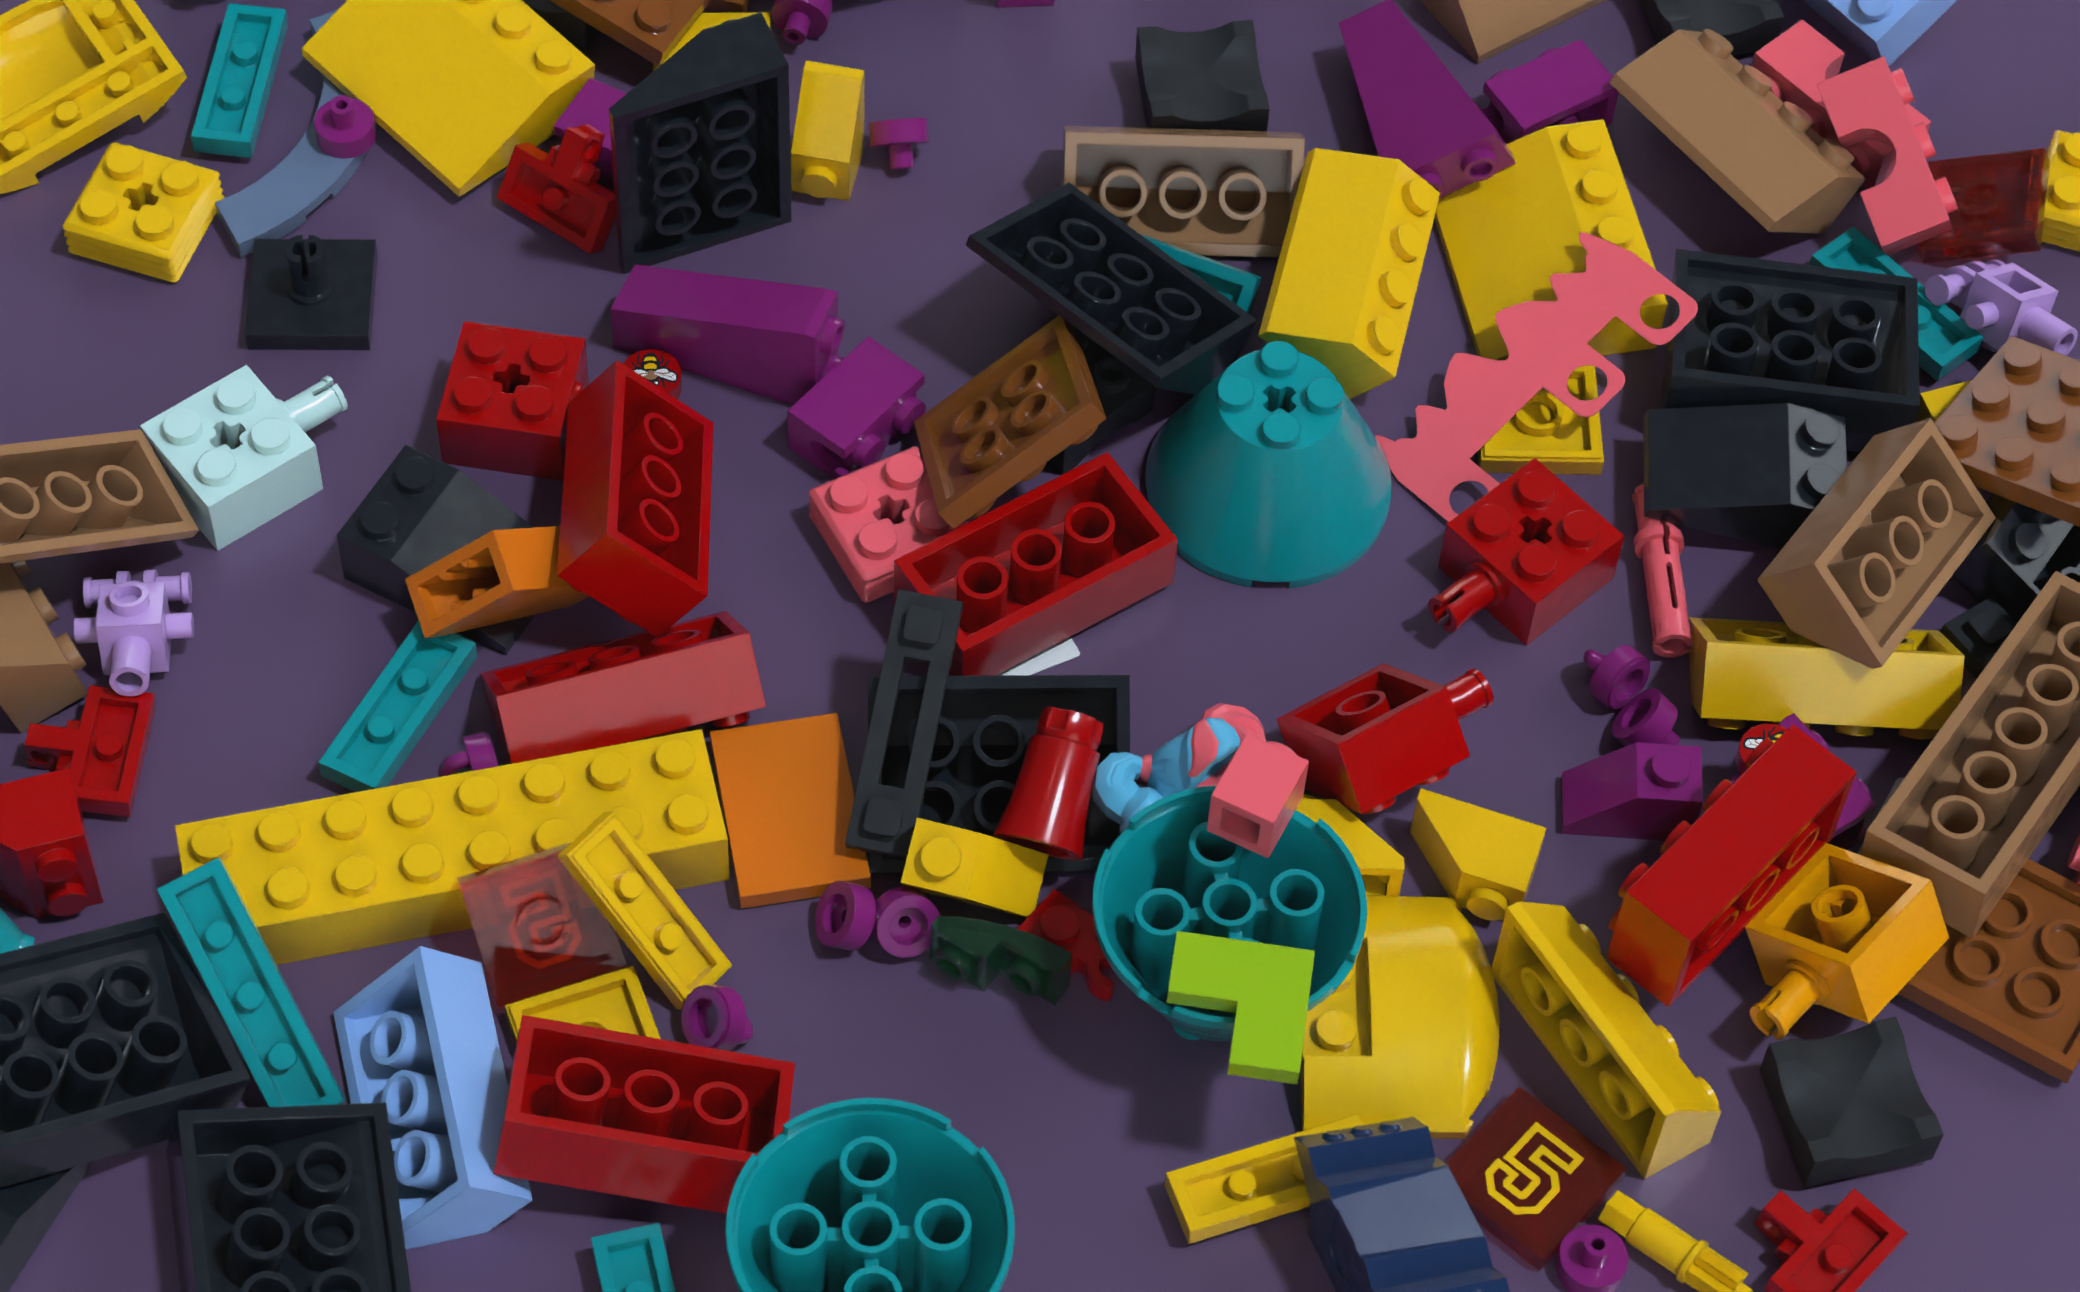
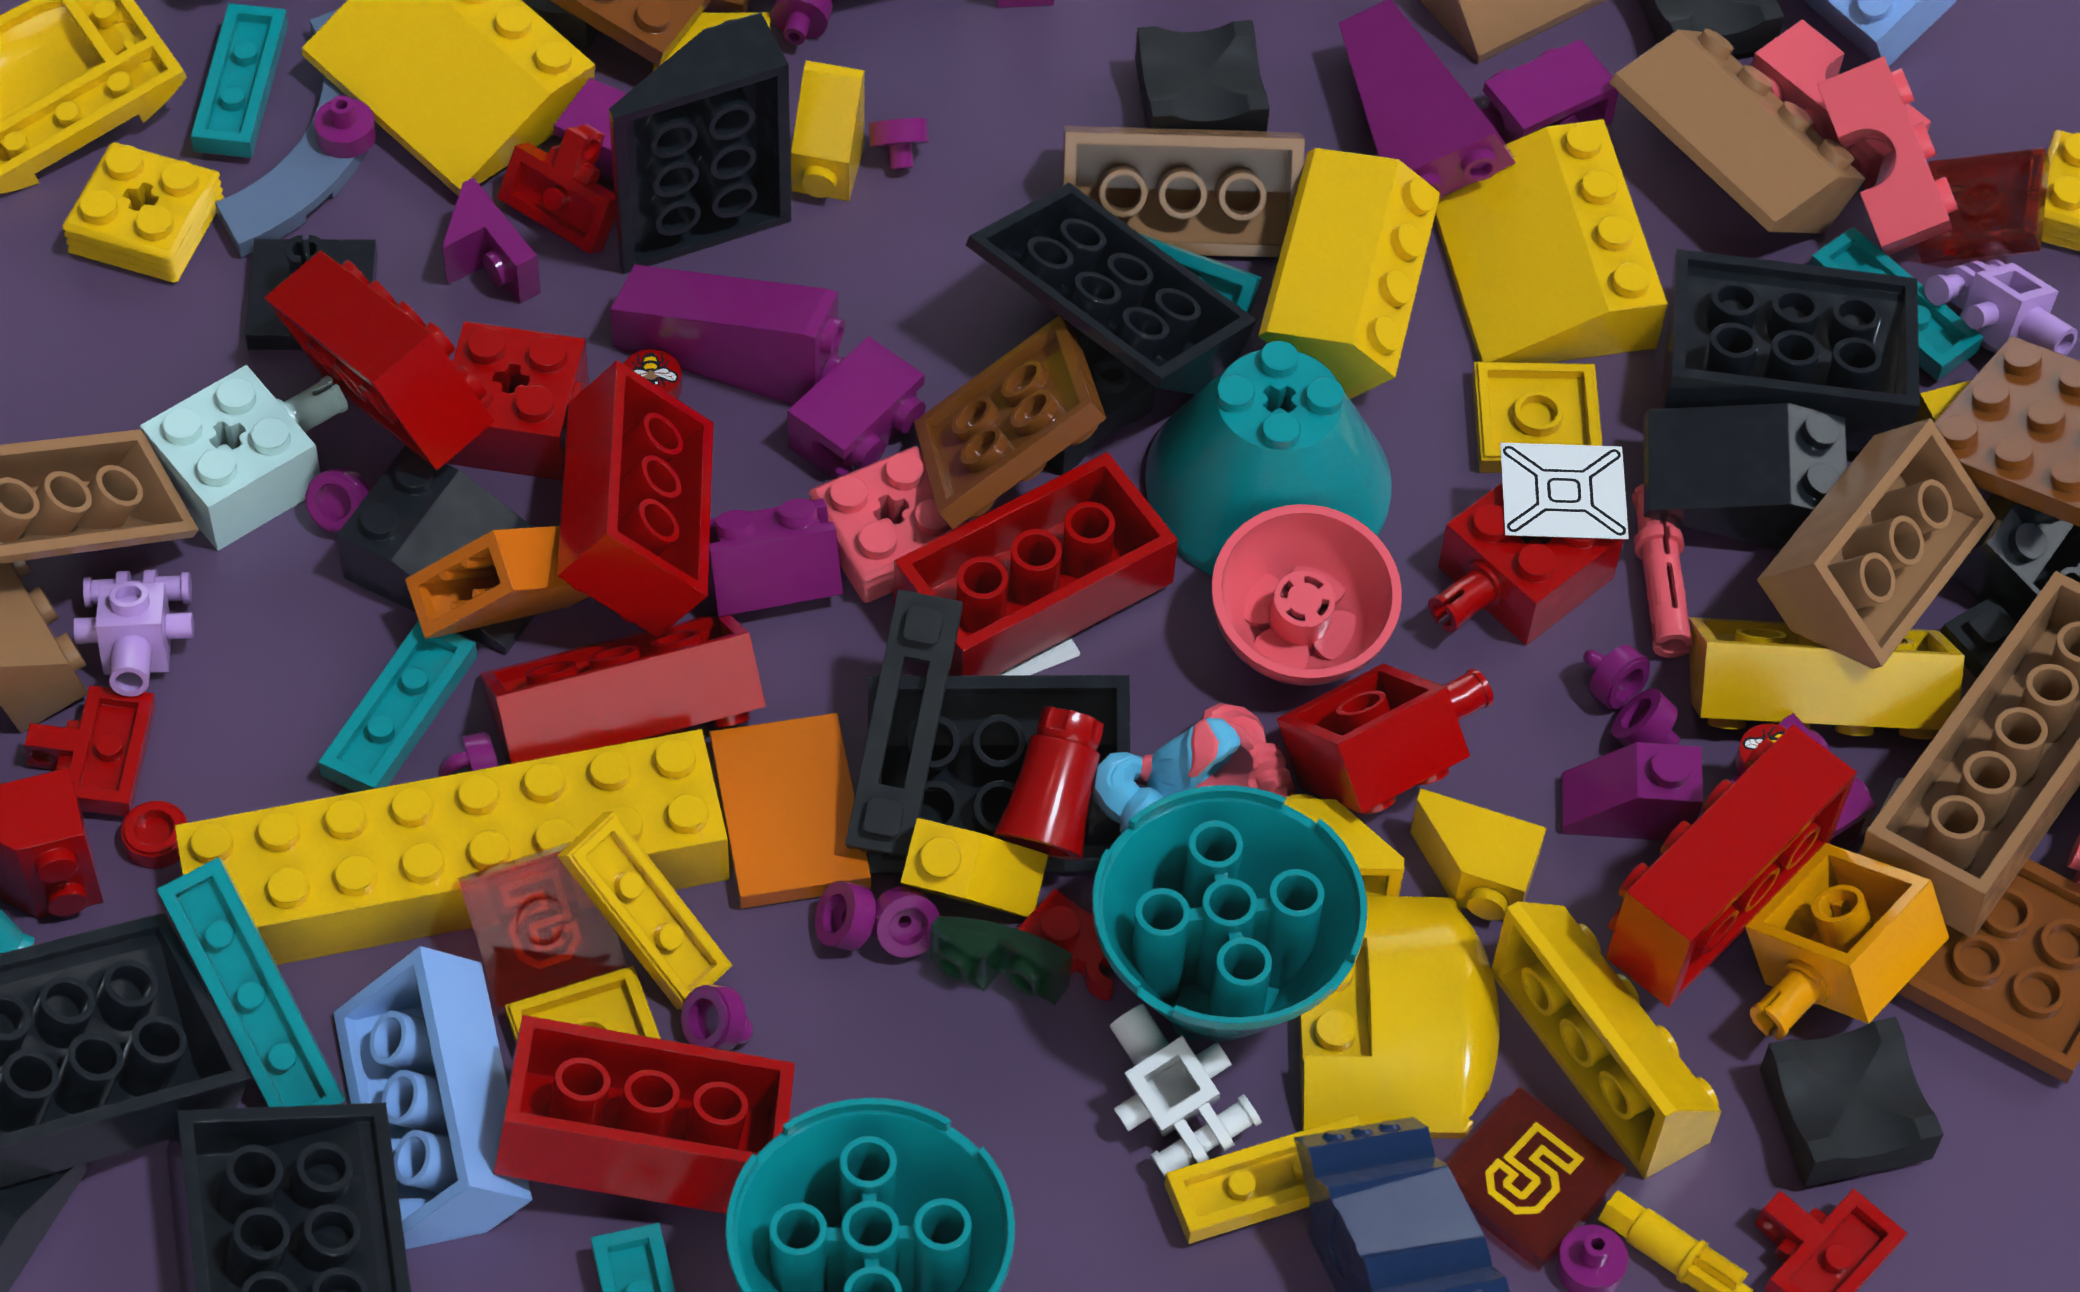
lime tile [1167,931,1315,1084] -> none
coral brick [1207,733,1309,858] -> none
coral piece [1375,232,1698,522] -> none
none -> red tile [121,801,187,869]
none -> red brick [264,250,495,470]
none -> magenta tile [305,467,370,532]
none -> magenta slope [442,177,541,304]
none -> magenta brick [708,498,843,617]
none -> white piece [1109,1004,1262,1177]
none -> coral piece [1212,504,1402,686]
none -> white sticker [1500,443,1629,539]

